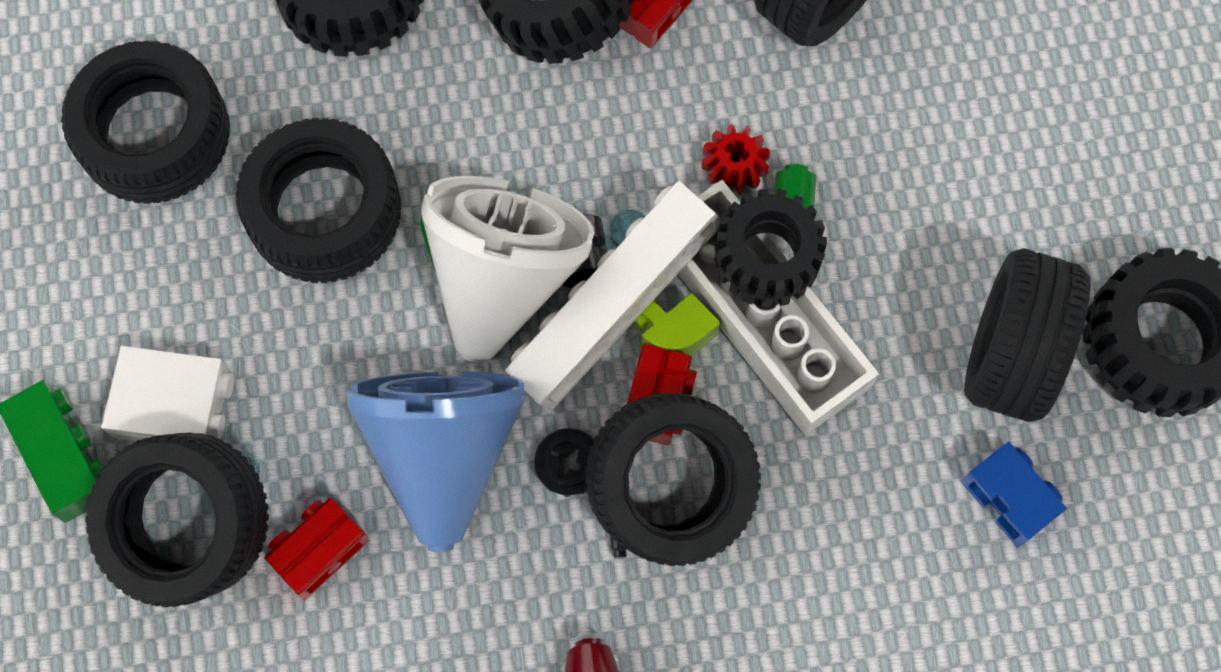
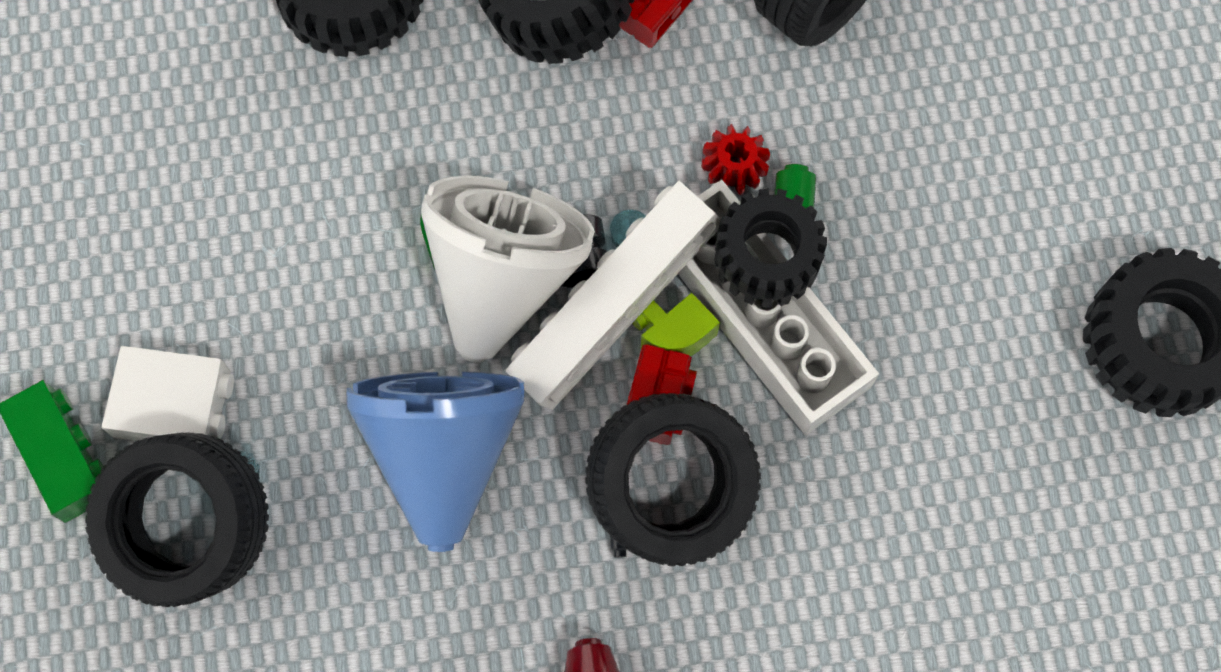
black tyre [61,40,230,204] -> none
black tyre [236,118,401,283] -> none
red brick [264,497,370,601] -> none
black gear [534,428,594,497] -> none
blue brick [960,441,1067,548] -> none
black tyre [964,248,1091,422] -> none

